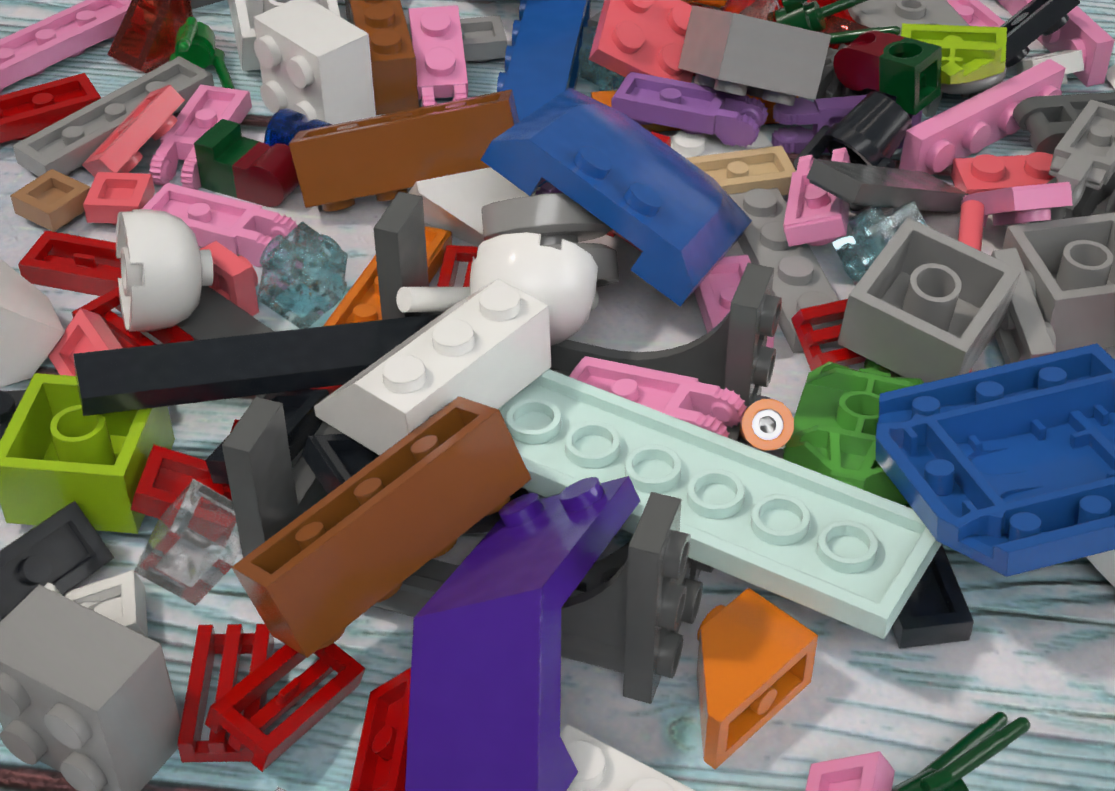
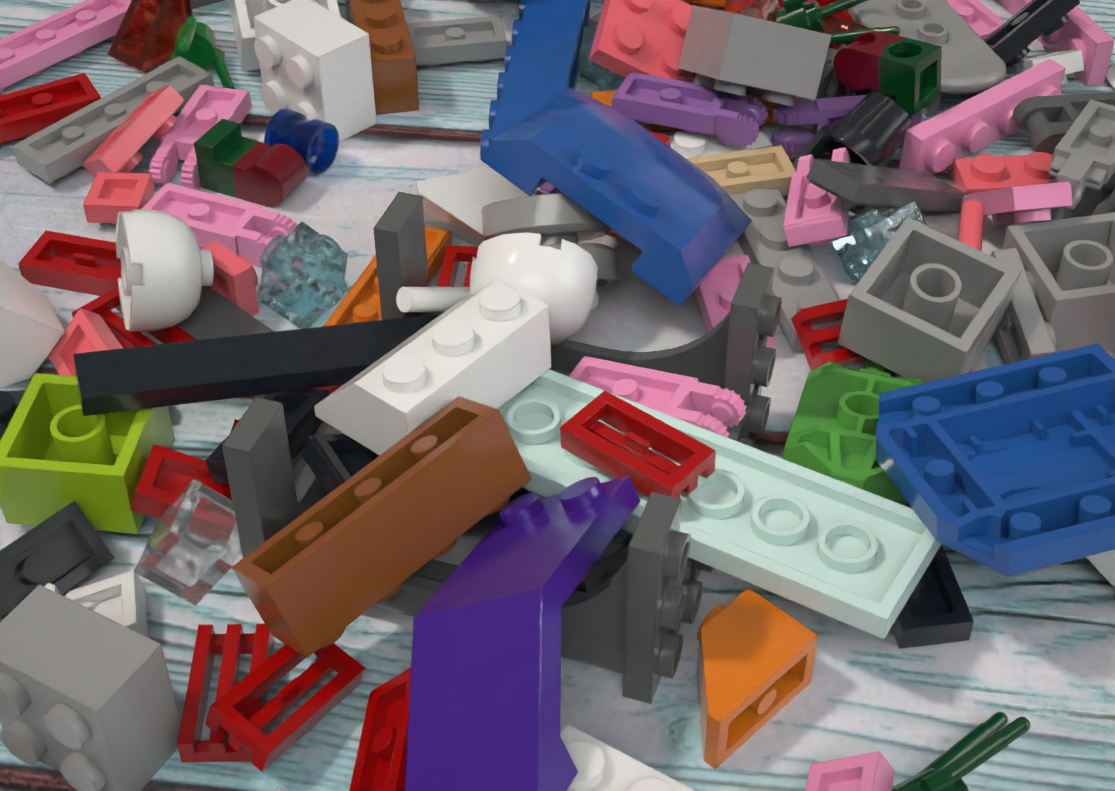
medium nougat plate [10,169,91,232] -> none
dark orange brick [289,89,519,212] -> none
bright pink hinge [408,5,468,107] -> none
orange piece [740,399,794,452] -> none
lime slope [901,23,1007,85] -> none
none -> red tile [560,391,716,499]

